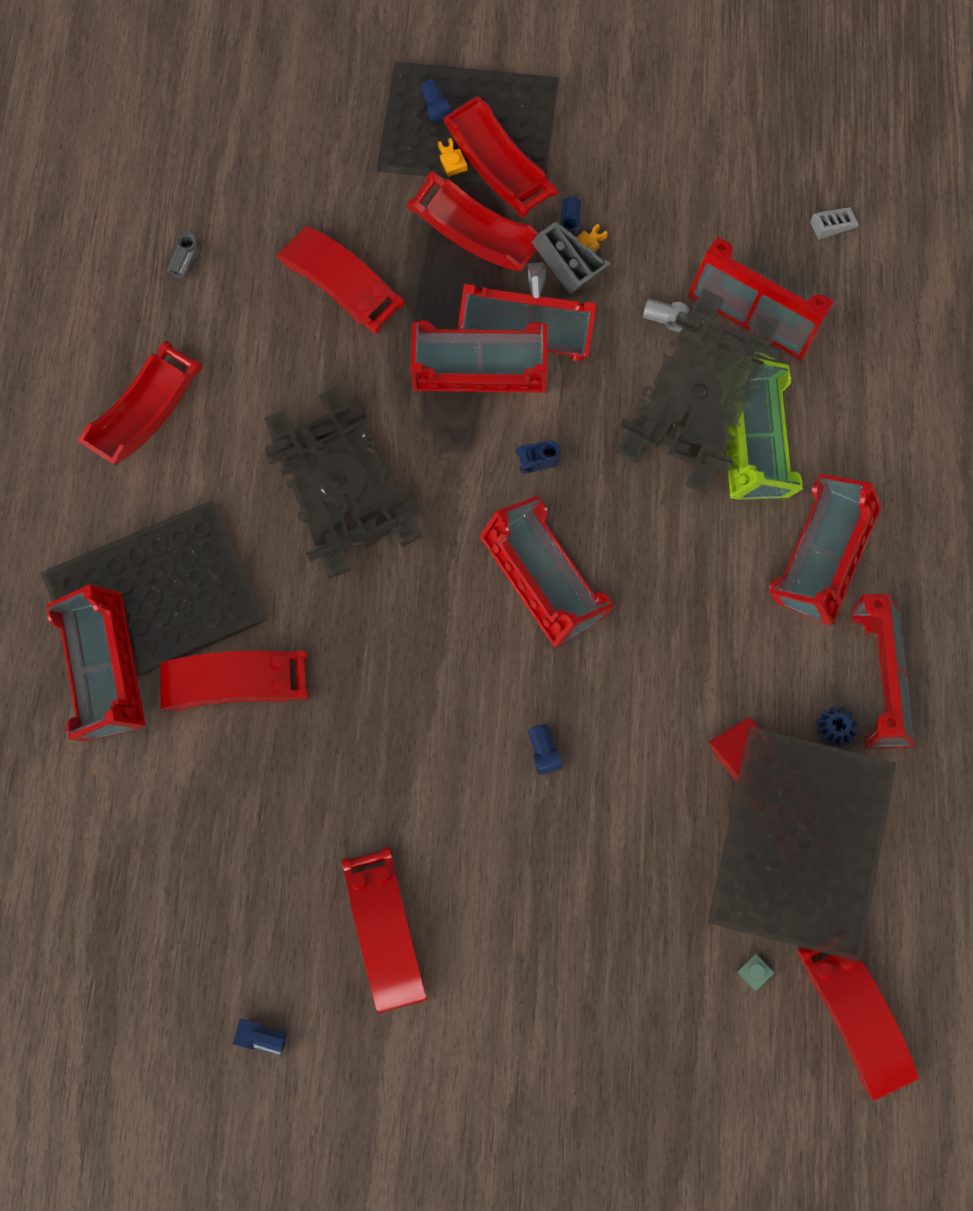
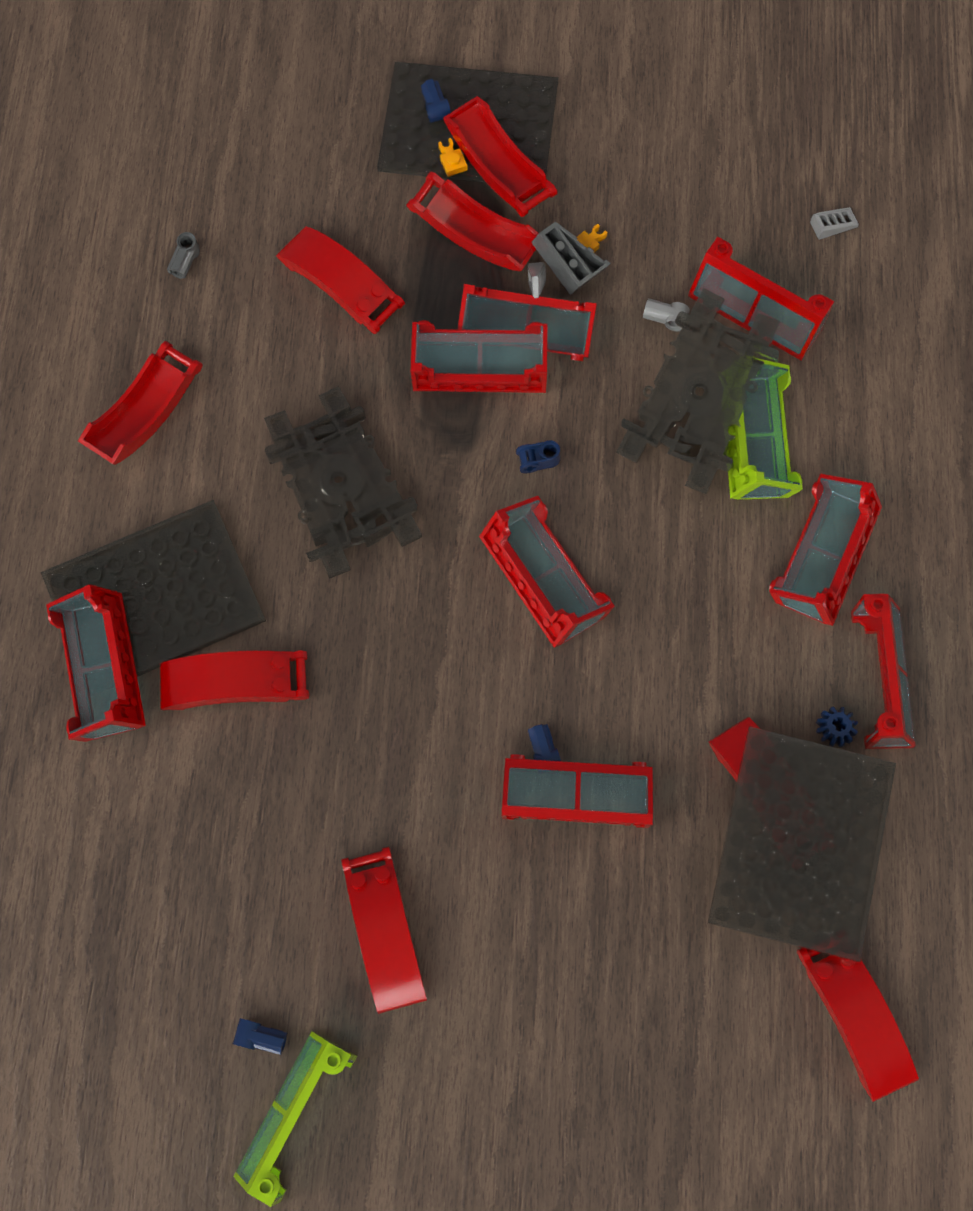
dark blue piece [560,196,581,237] -> none
sand green plate [737,954,774,991] -> none
none -> lime windscreen [233,1031,357,1207]
none -> windscreen [501,754,653,828]

